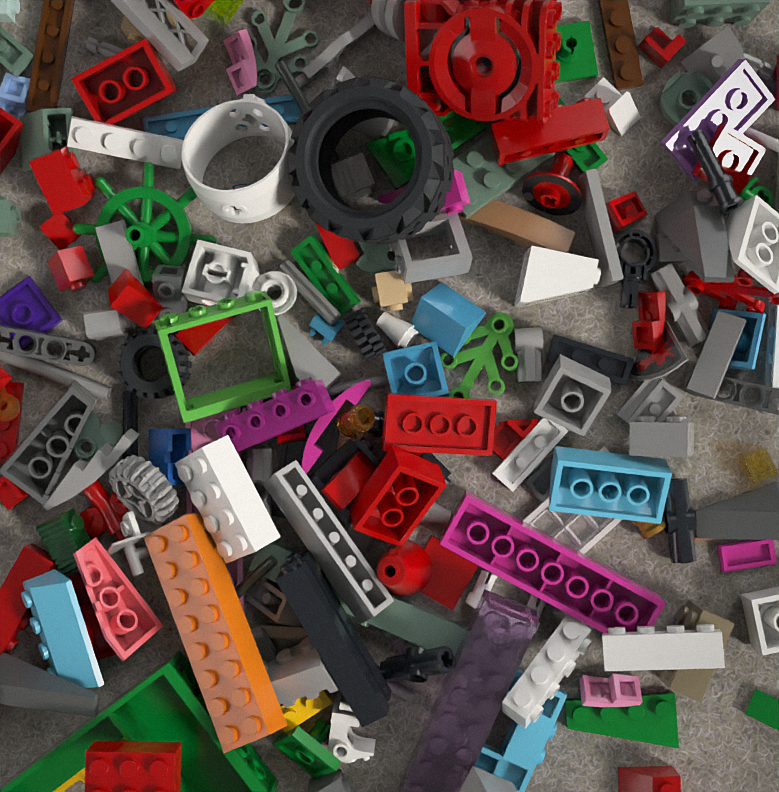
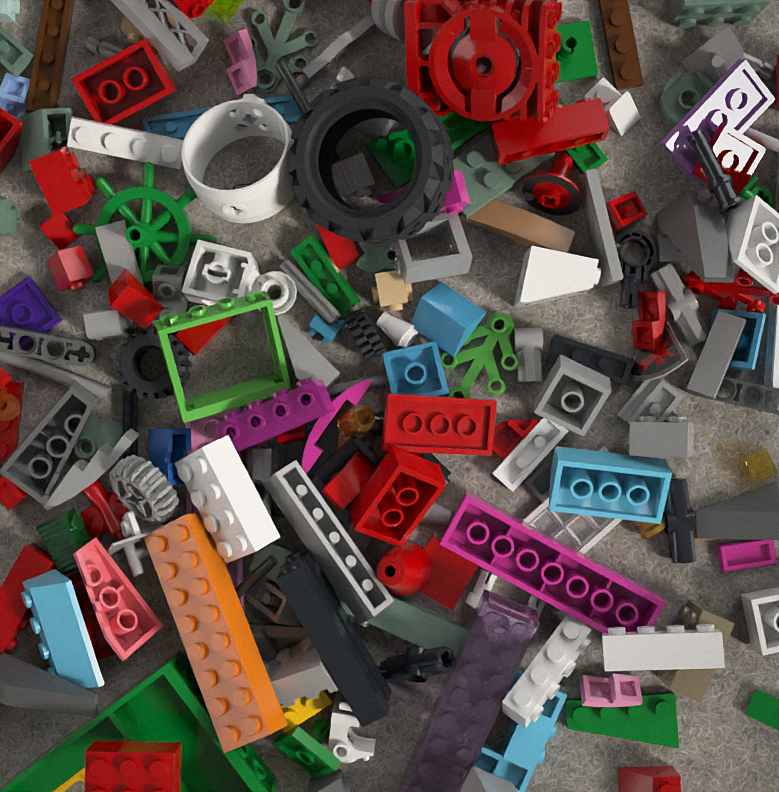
red panel [638,27,687,69] -> none

